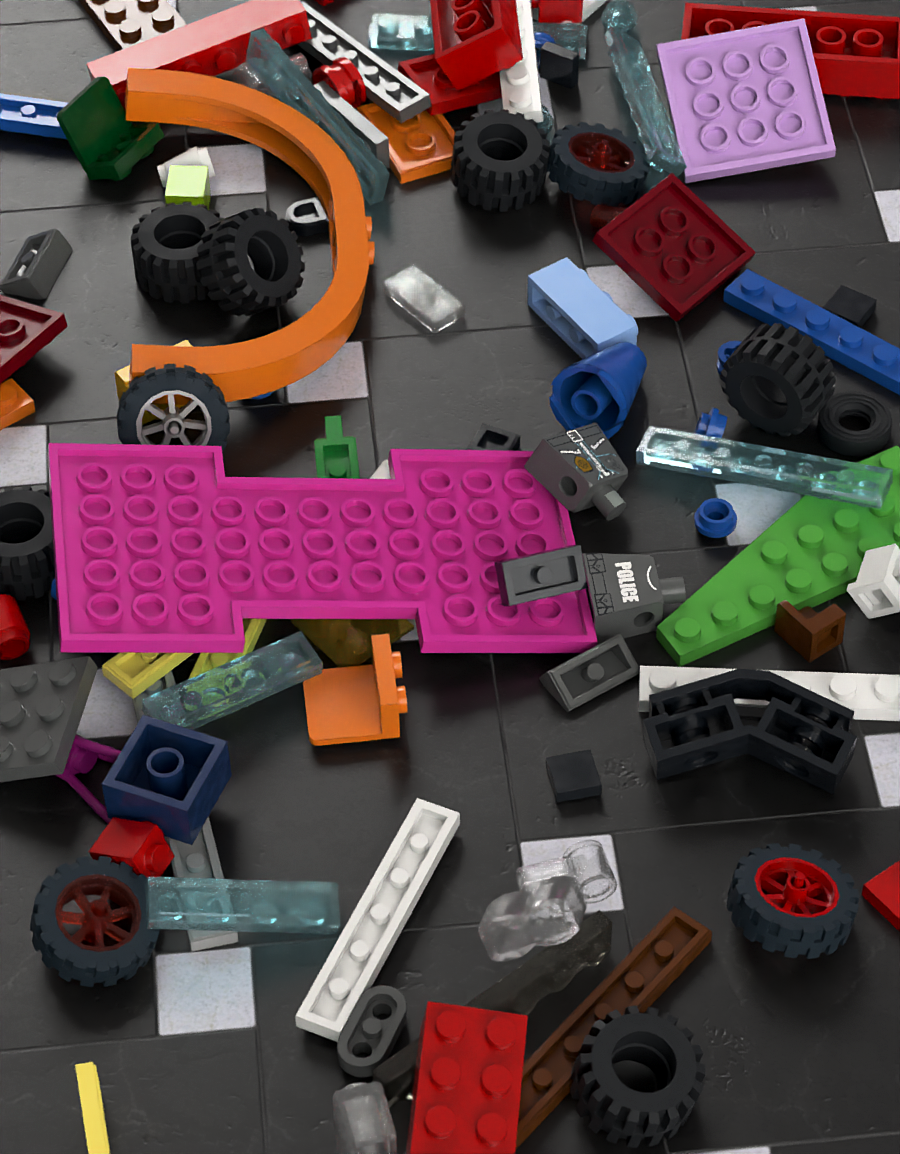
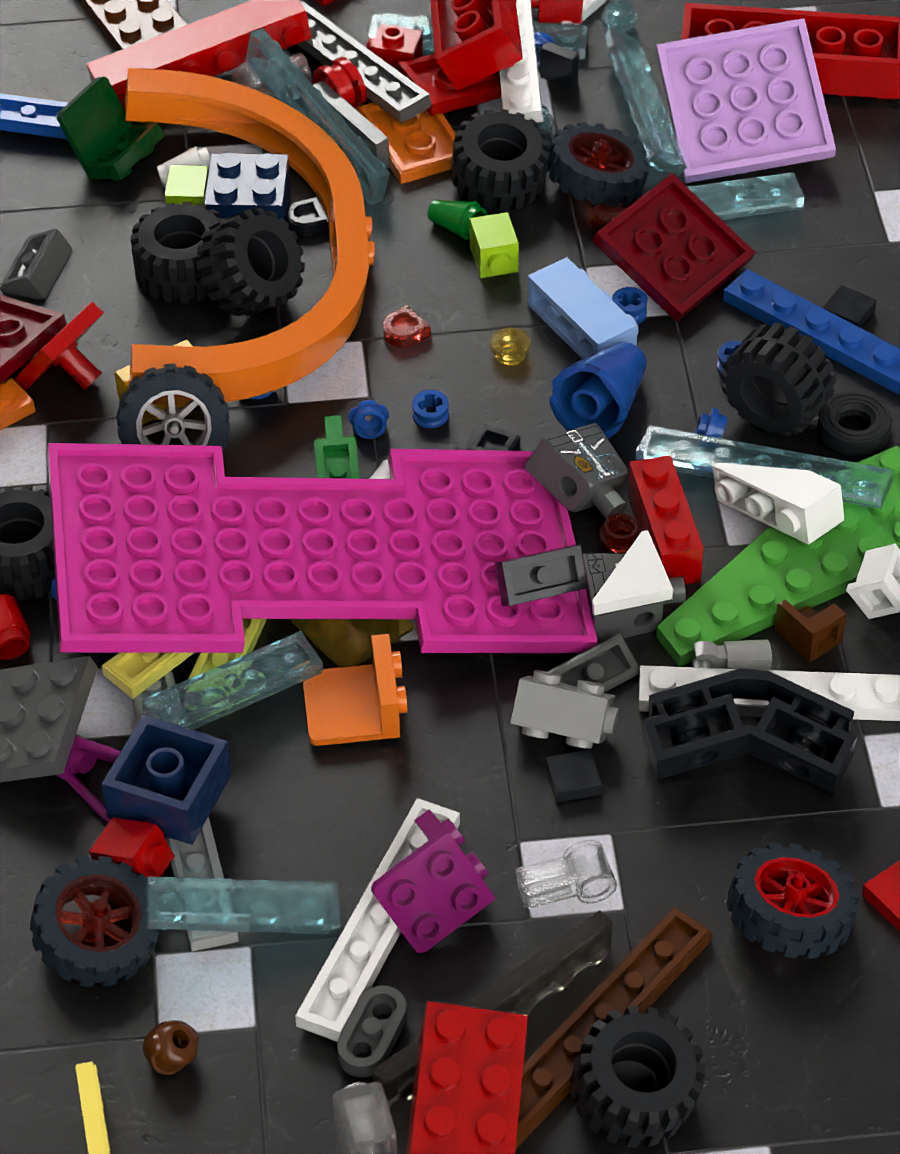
clear plate [383,264,465,333] -> none
clear brick [477,876,587,961] -> none
blue plate [694,498,737,538] -> none
none -> red tile [14,301,104,392]
none -> reddish brown piece [142,1020,199,1075]
none -> brick [204,153,290,221]
none -> blue plate [348,399,389,439]
none -> red brick [366,24,423,71]
none -> magenta bracket [371,809,496,953]
none -> clear red tile [383,305,431,348]
none -> blue bush [412,390,449,428]
none -> green cone [428,199,487,239]
none -> lime brick [470,212,519,278]
none -> clear yellow plate [490,327,530,364]
none -> light grey brick [511,670,619,749]
none -> white tile [592,530,673,615]
none -> clear red plate [599,513,642,553]
none -> blue bush [612,287,648,325]
none -> red brick [628,455,704,585]
none -> clear light blue plate [644,172,804,220]
none -> light grey bar [692,640,772,670]
none -> white slope [713,463,844,545]

